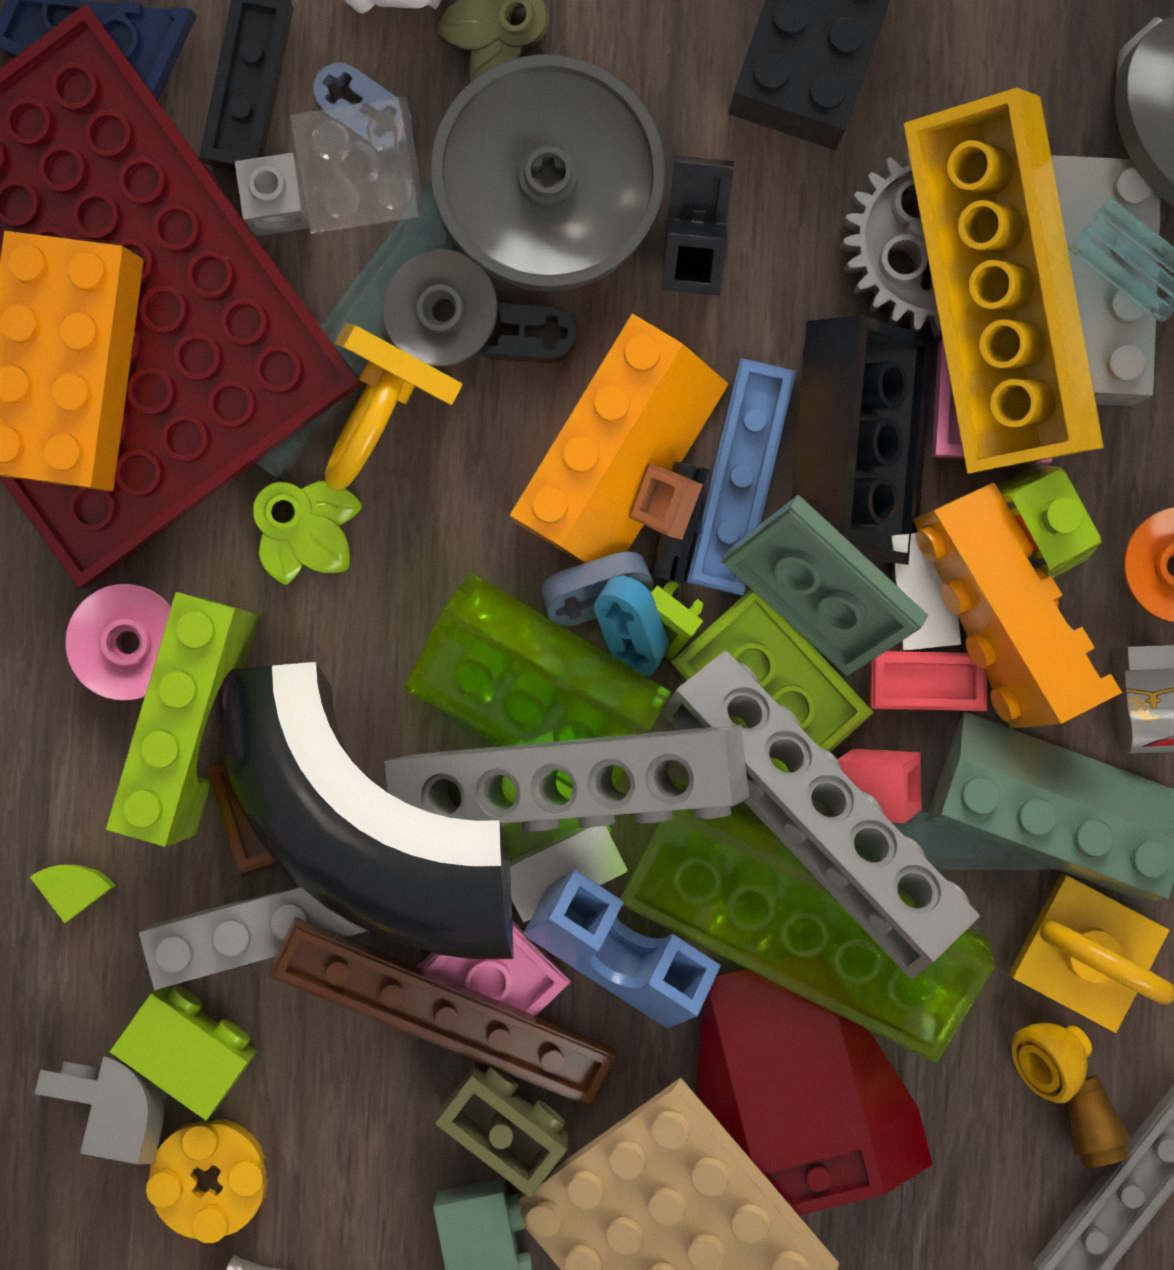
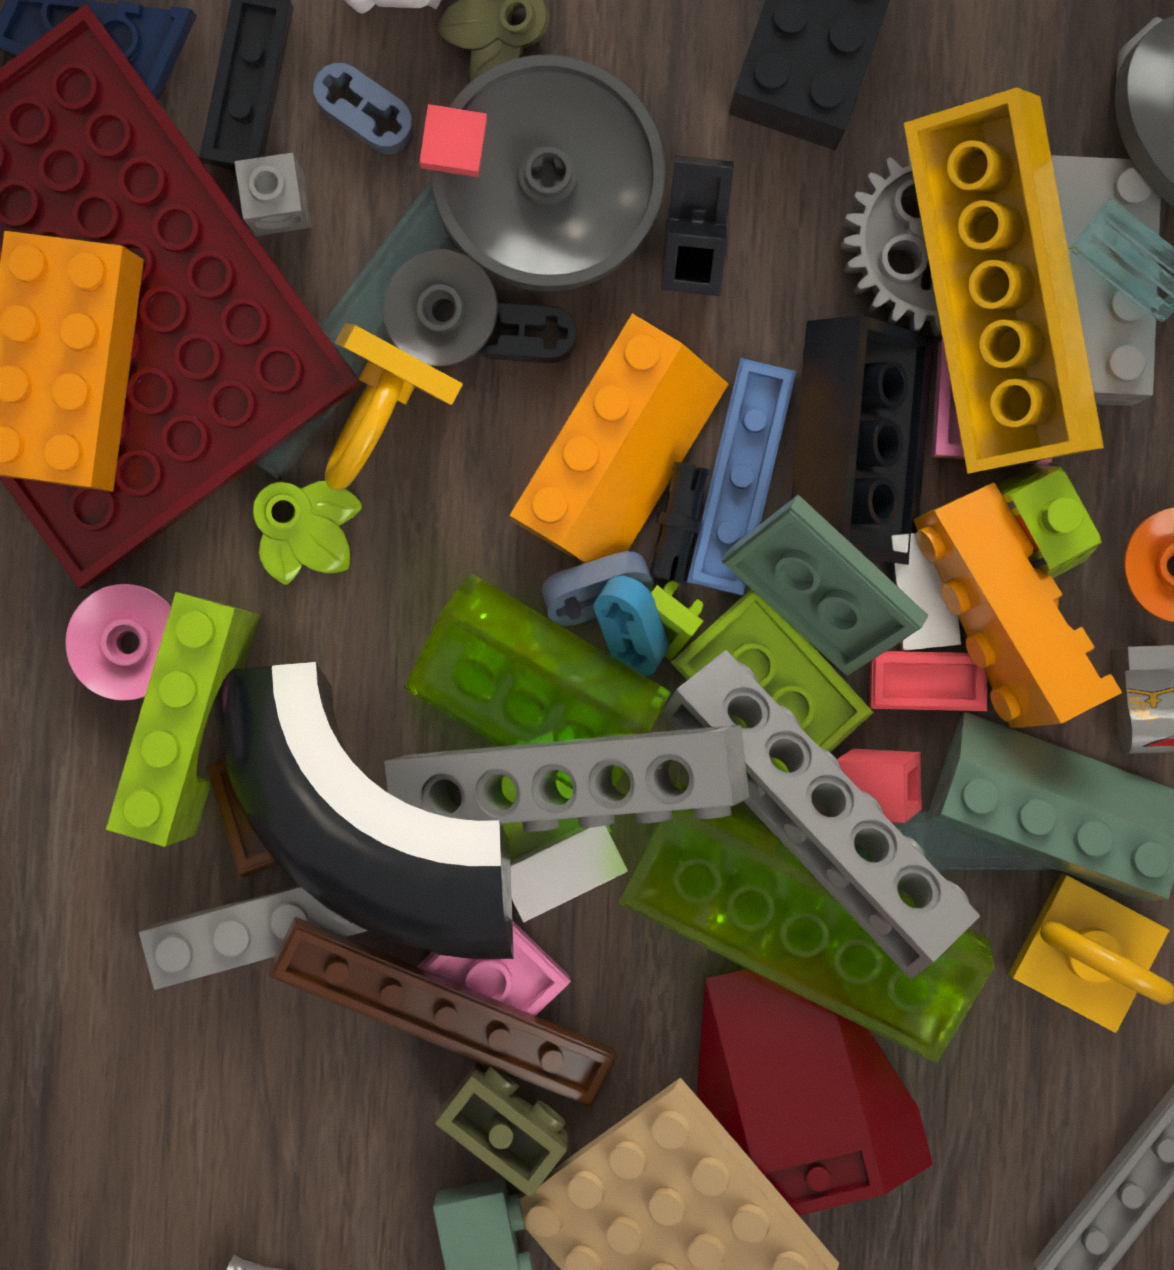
lime tile [30,864,116,923] -> none
light grey brick [35,1057,164,1165] -> none
lime brick [110,985,258,1121] -> none
yellow plate [146,1118,268,1243] -> none
clear plate [290,96,426,233] -> none
medium blue arch [523,869,721,1029] -> none
nougat tile [630,463,703,540] -> none
yellow brick [1012,1023,1092,1103] -> none
pearl gold cone [1068,1076,1131,1168] -> none
none -> coral tile [419,104,487,177]

